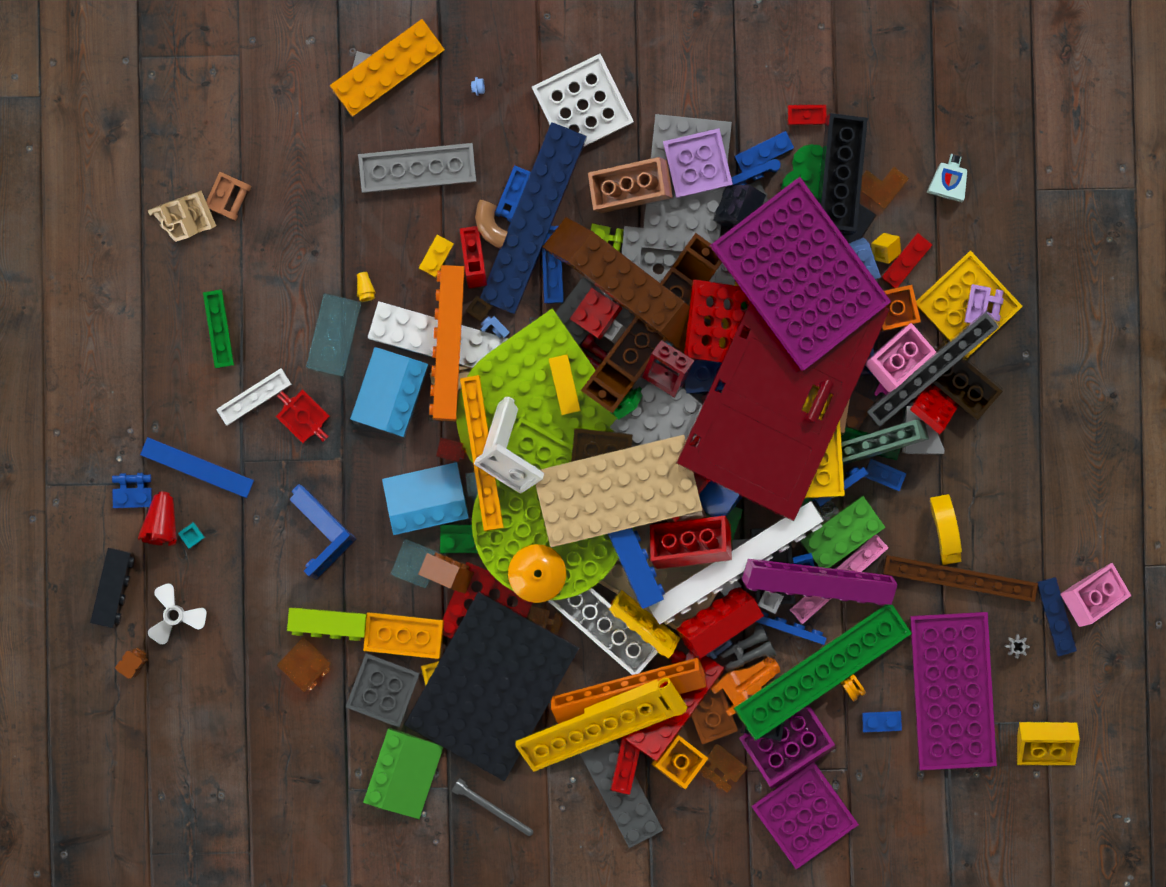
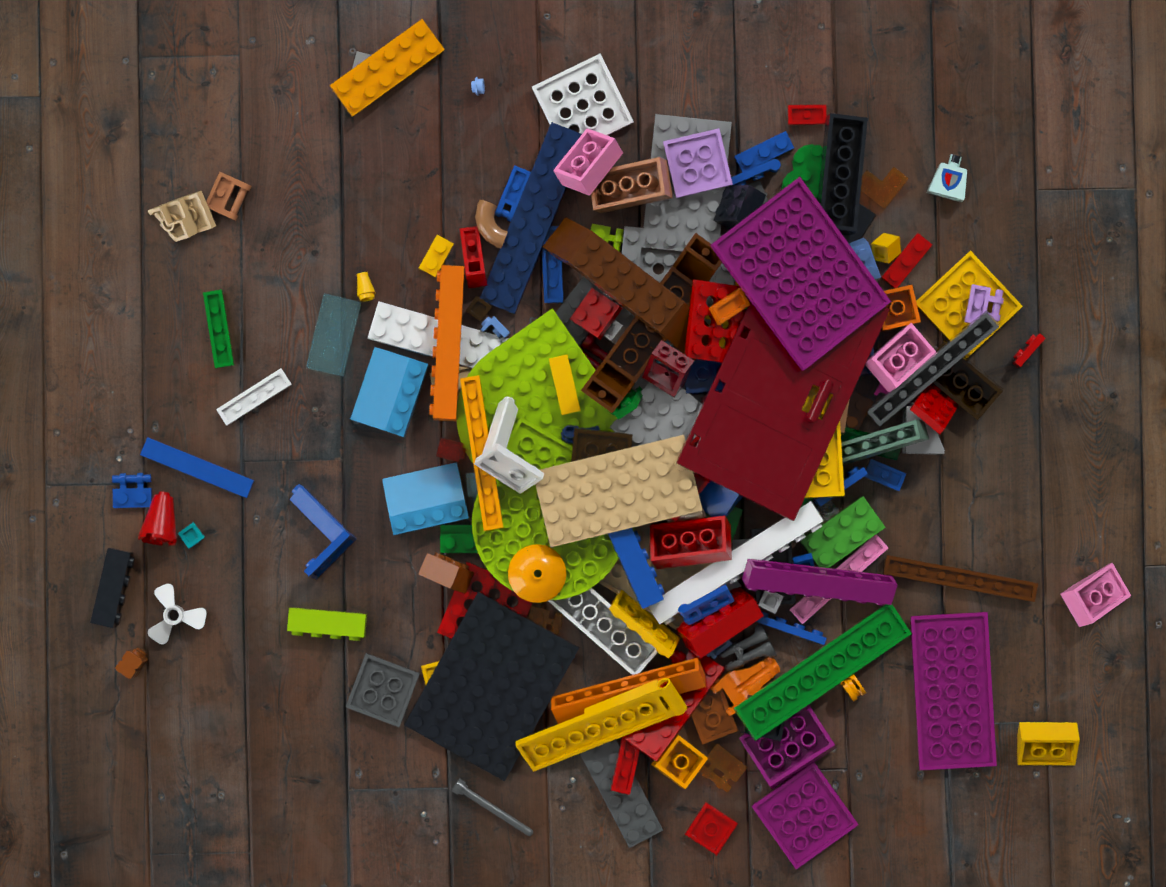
red plate [276,389,330,444] -> none
clear orange plate [277,637,331,692] -> none
light grey plate [358,143,476,193] -> none
light orange plate [363,612,444,659] -> none
bright green slope [363,728,443,819] -> none
clear light blue tile [391,539,440,588] -> none
blue plate [862,711,902,732] -> none
yellow arch [930,494,962,565] -> none
light grey gear [1005,634,1030,659] -> none
dark blue plate [1036,577,1077,656] -> none
none -> bright pink brick [553,128,623,196]
none -> dark blue plate [561,425,600,444]
none -> blue plate [678,584,735,625]
none -> red tile [685,802,738,855]
none -> orange tile [709,288,750,325]
none -> red plate [1012,333,1046,368]

